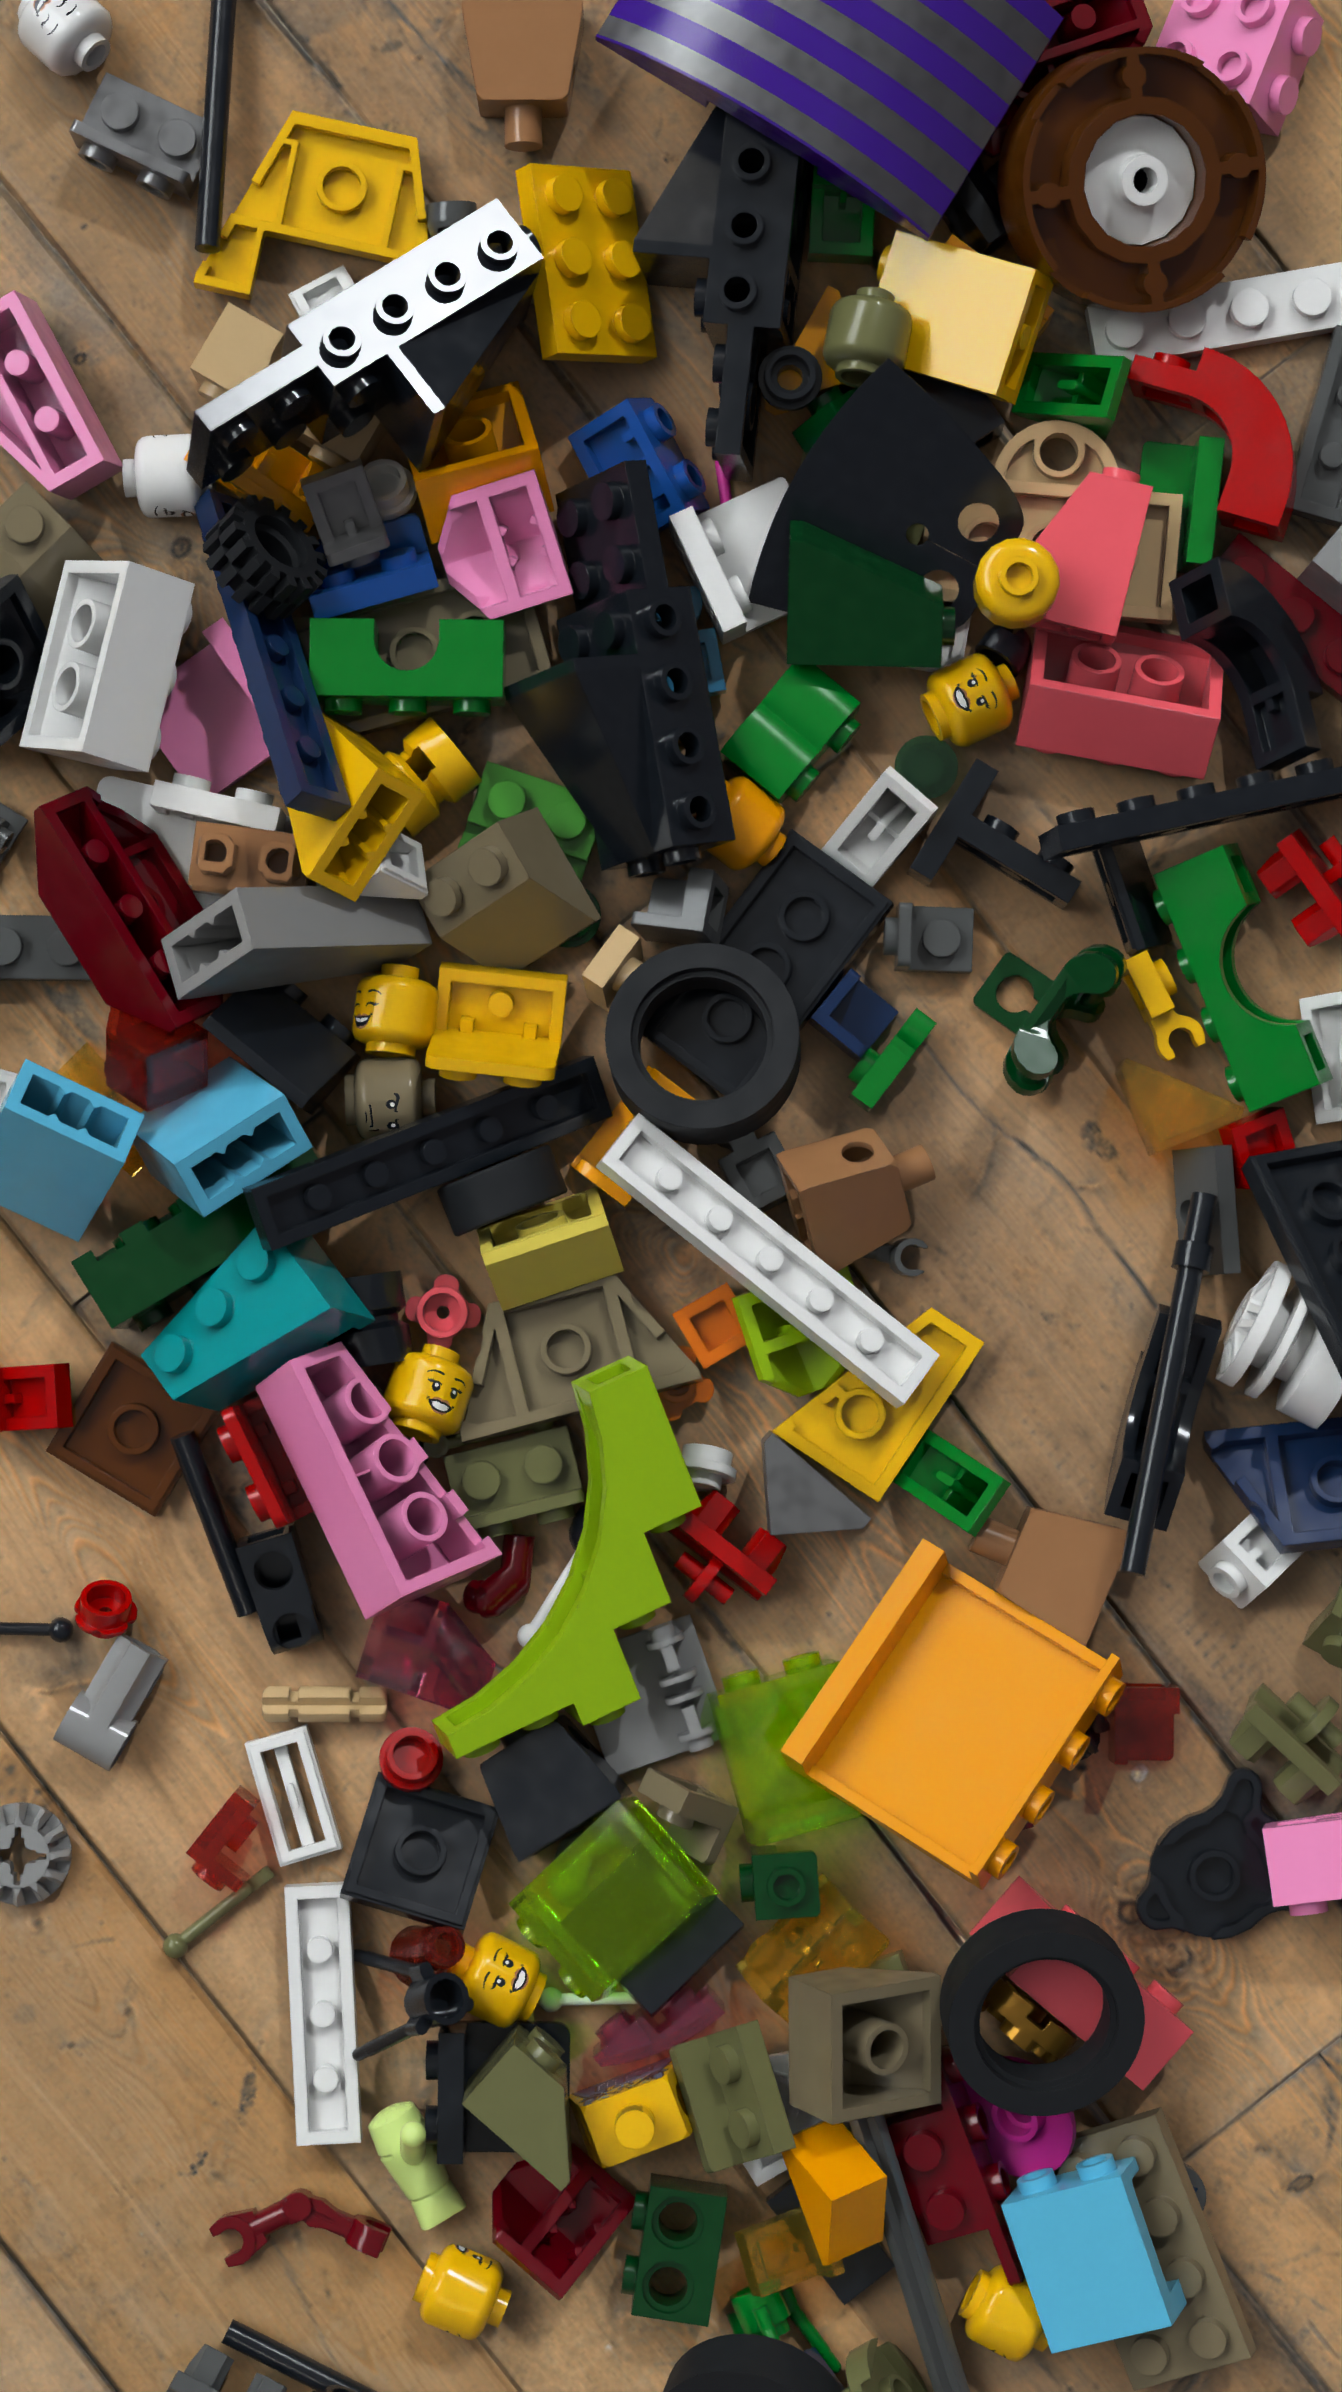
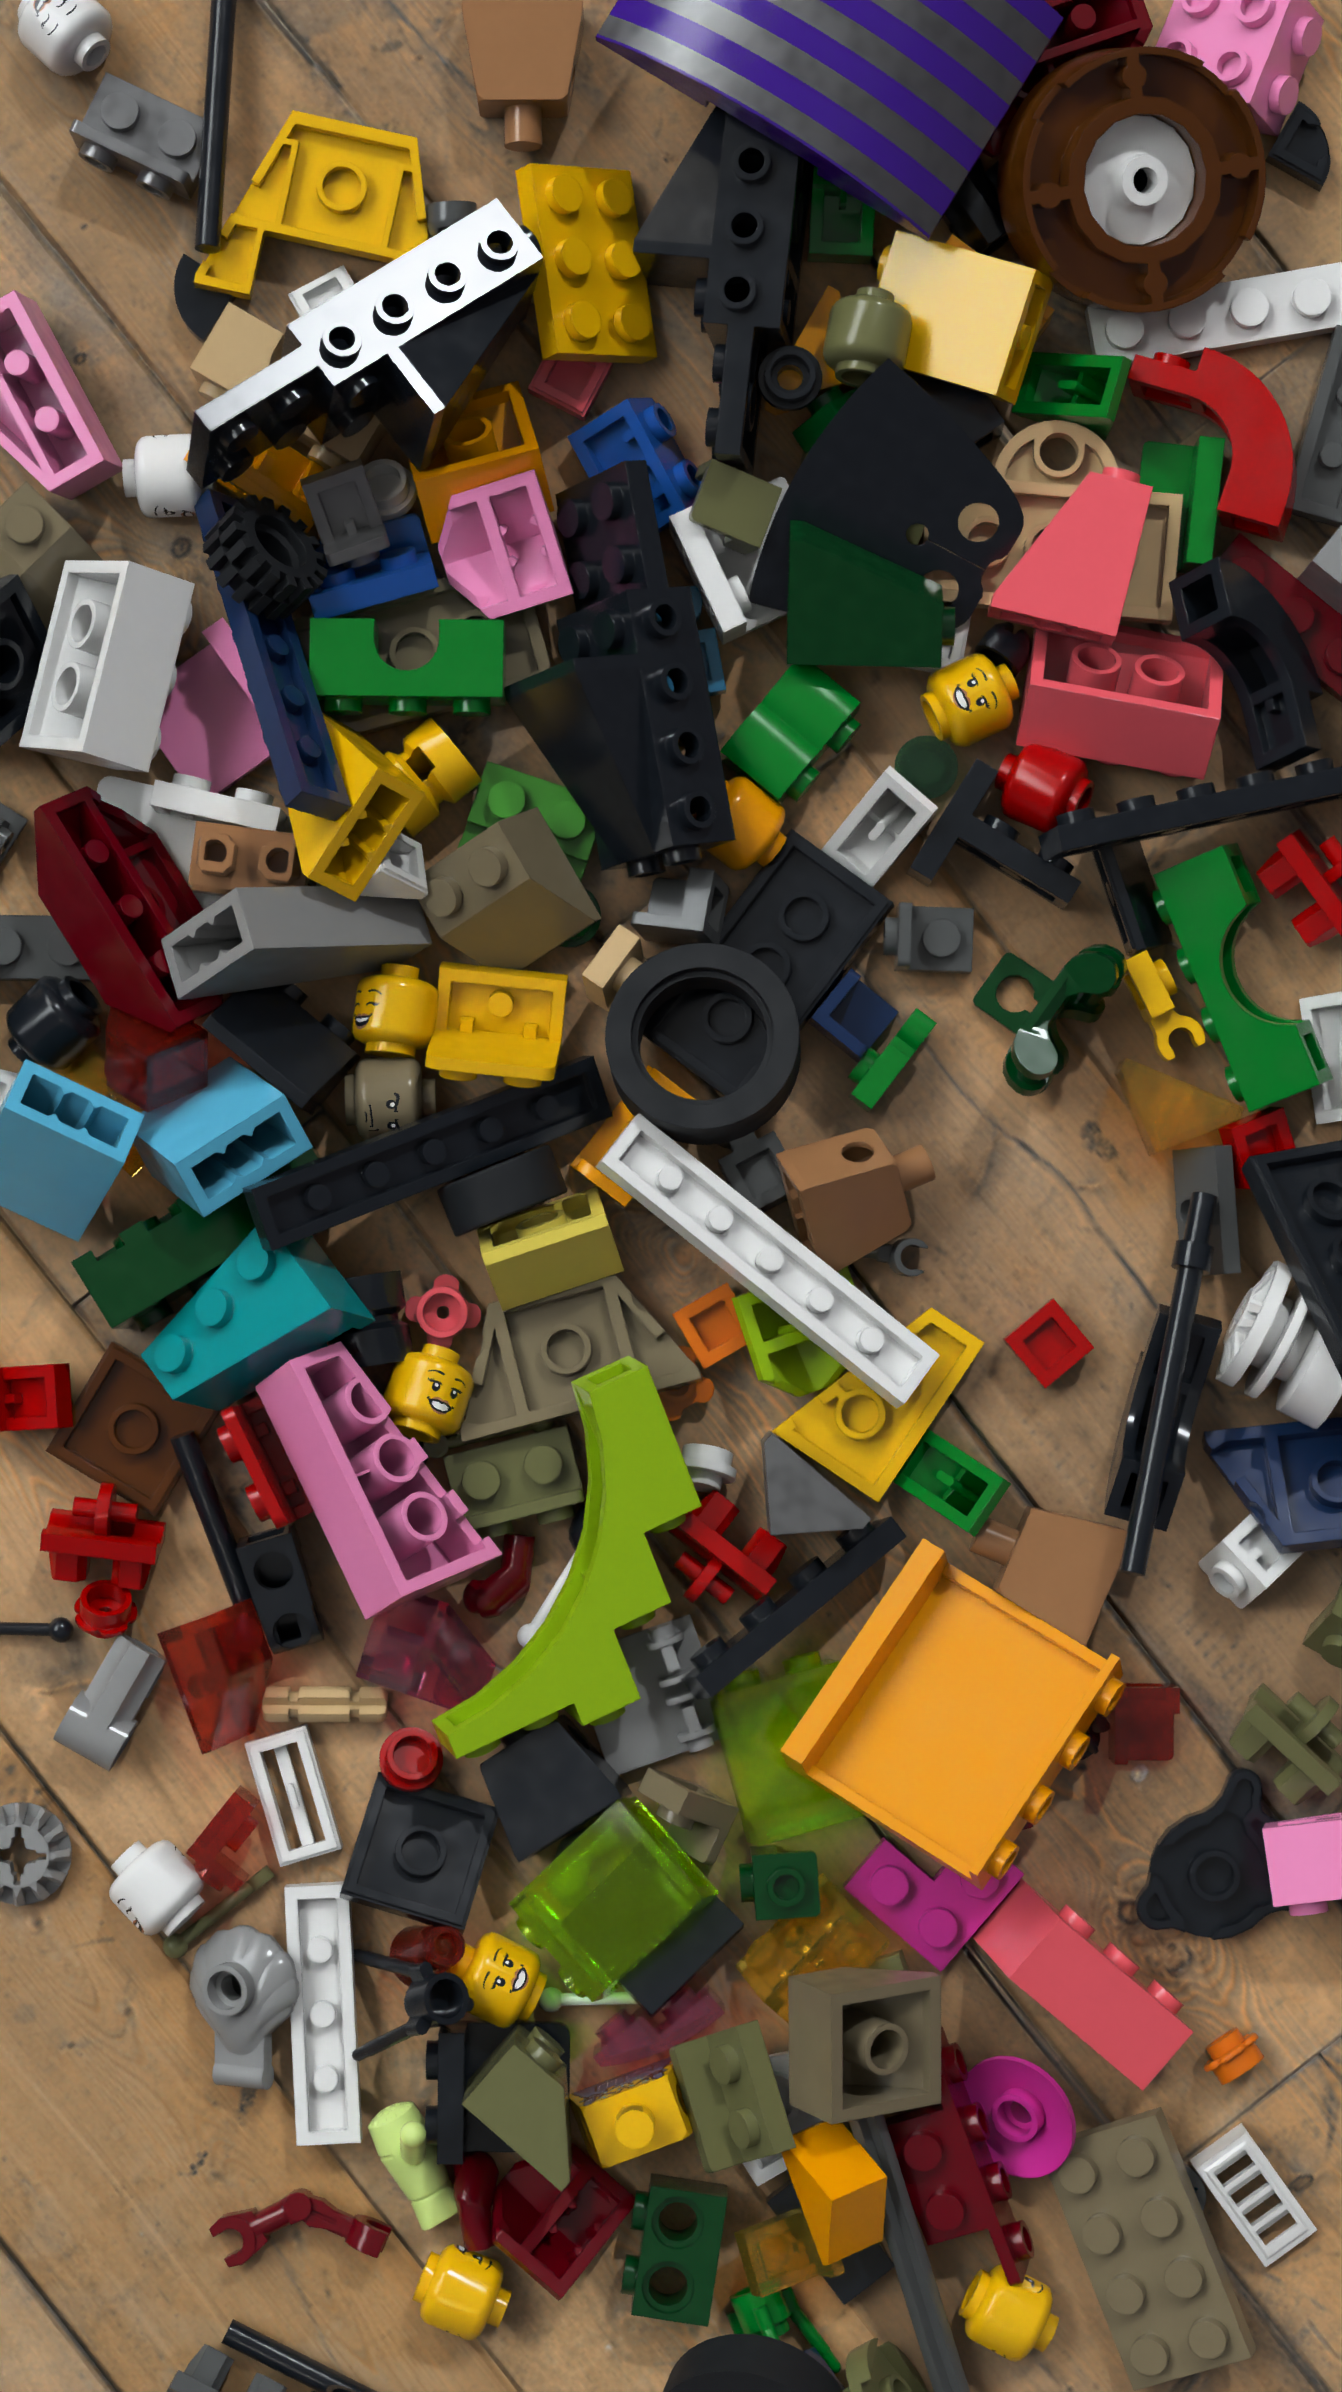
black tyre [940,1909,1145,2116] -> none
yellow head [973,538,1060,629] -> none
pearl gold plate [981,1978,1078,2063] -> none
medium azure panel [1001,2153,1187,2354] -> none
none -> black head [6,976,102,1070]
none -> red hips [40,1481,166,1590]
none -> white head [109,1840,205,1937]
none -> clear red slope [157,1598,273,1754]
none -> black tile [174,254,236,344]
none -> light grey animal [189,1925,300,2090]
none -> dark red arm [454,2151,499,2251]
none -> coral tile [528,360,613,422]
none -> black plate [681,1516,907,1700]
none -> olive panel [689,459,783,555]
none -> dark pink plate [843,1836,1024,1972]
none -> red head [995,744,1095,833]
none -> red plate [1003,1298,1094,1389]
none -> white slope [1190,2123,1317,2267]
none -> orange plate [1203,2027,1264,2085]
none -> black tile [1265,101,1331,192]

